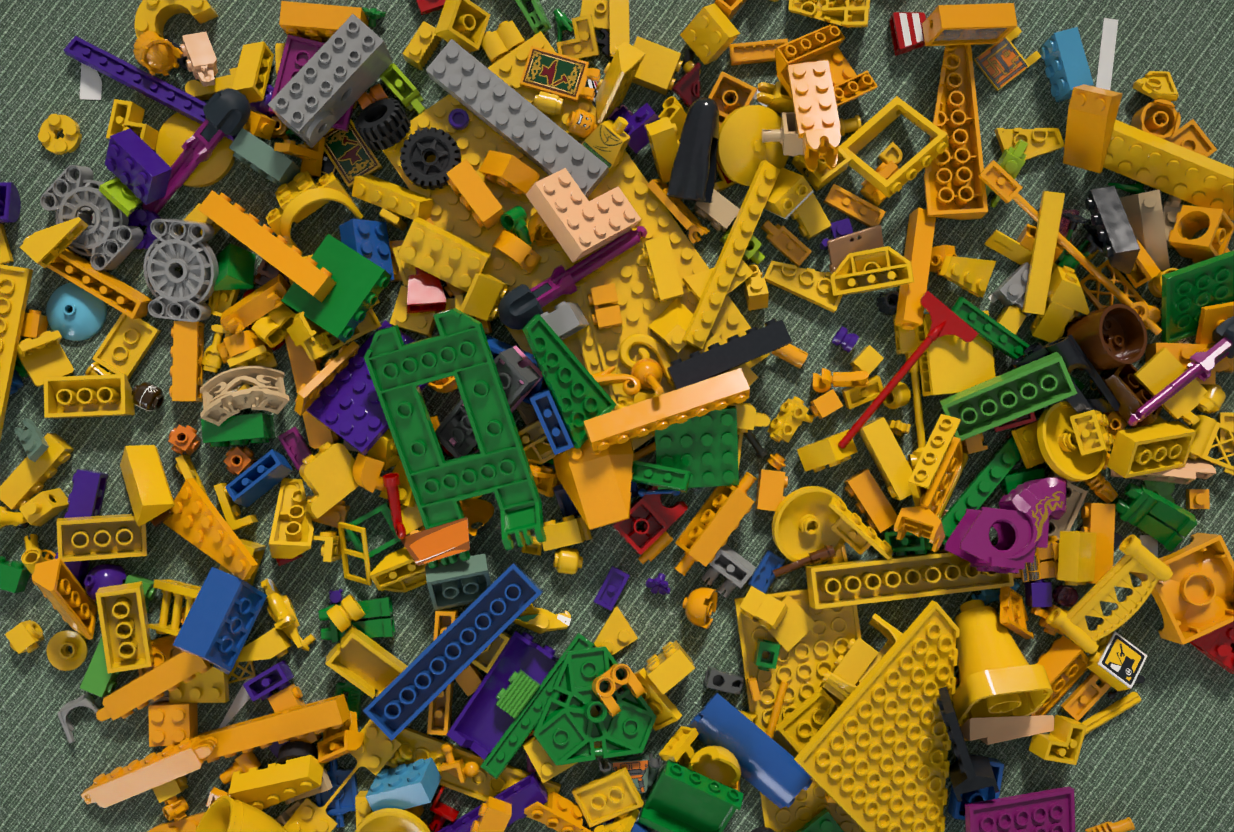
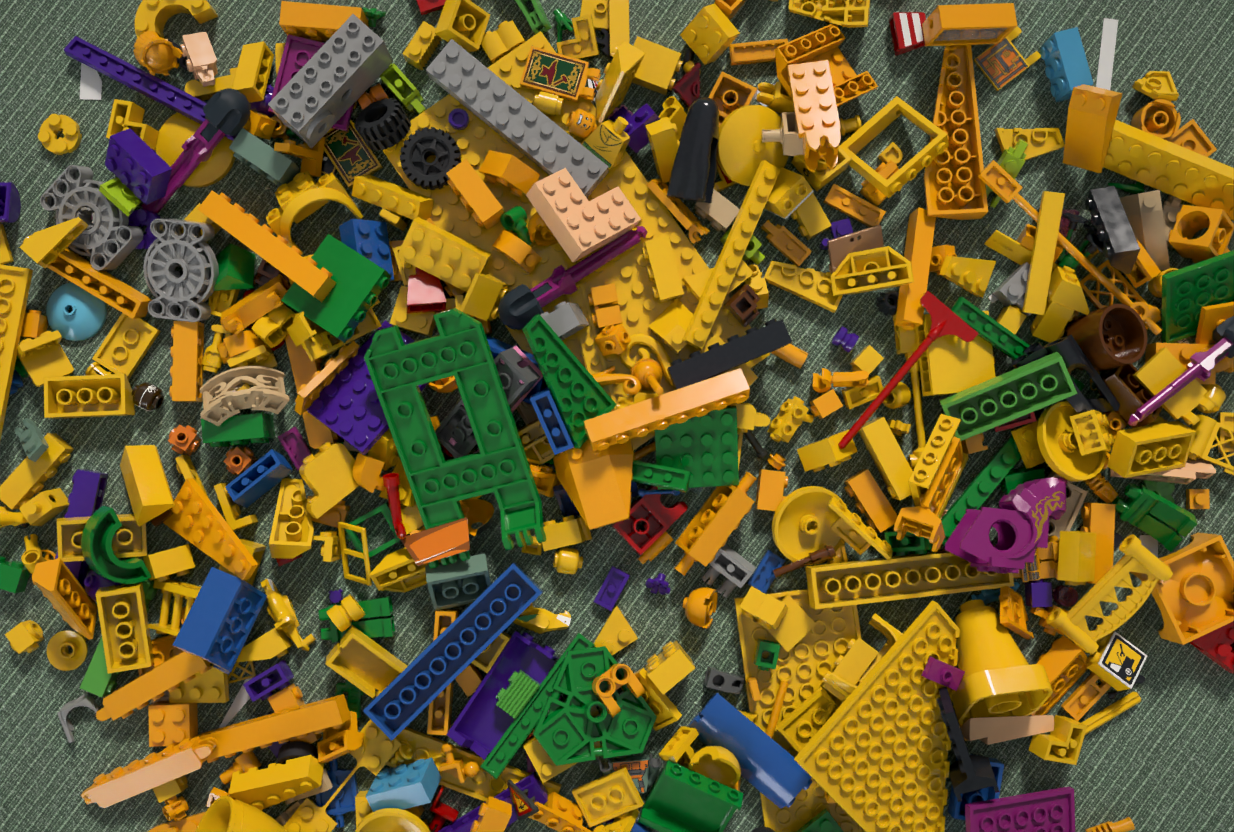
none -> green brick [81,506,152,584]
none -> yellow brick [143,544,195,583]
none -> piece [507,780,539,820]
none -> light orange brick [594,324,631,356]
none -> reddish brown brick [724,284,760,327]
none -> magenta plate [922,656,965,691]

